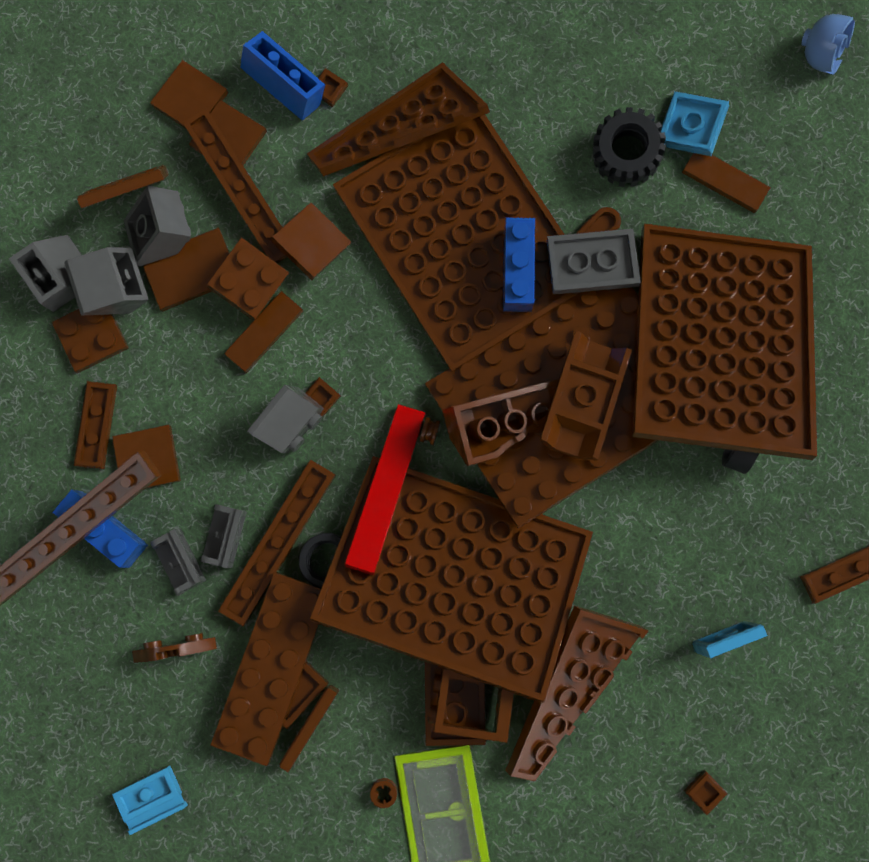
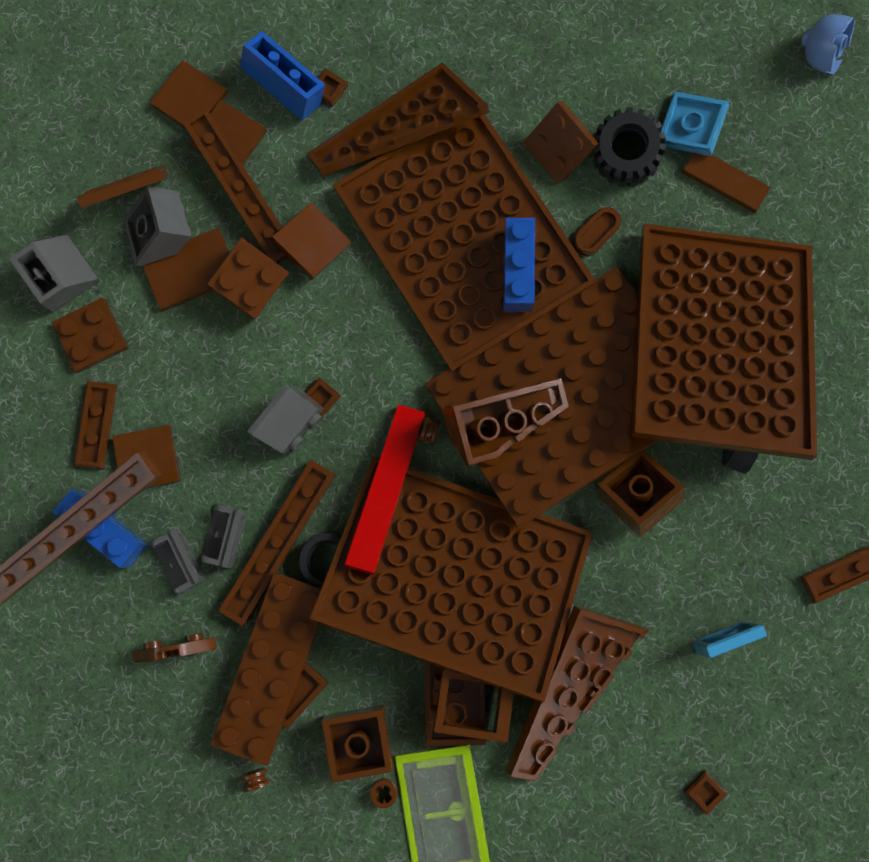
dark grey slope [64,247,149,316] -> none
dark azure plate [112,765,188,835] -> none
reddish brown tile [224,291,303,373] -> none
reddish brown tile [279,685,340,772] -> none
reddish brown piece [540,330,632,461] -> none
dark grey plate [546,229,641,294] -> none
none -> reddish brown bush [240,767,270,792]
none -> reddish brown brick [322,705,394,783]
none -> reddish brown plate [523,101,599,184]
none -> reddish brown brick [598,450,684,538]

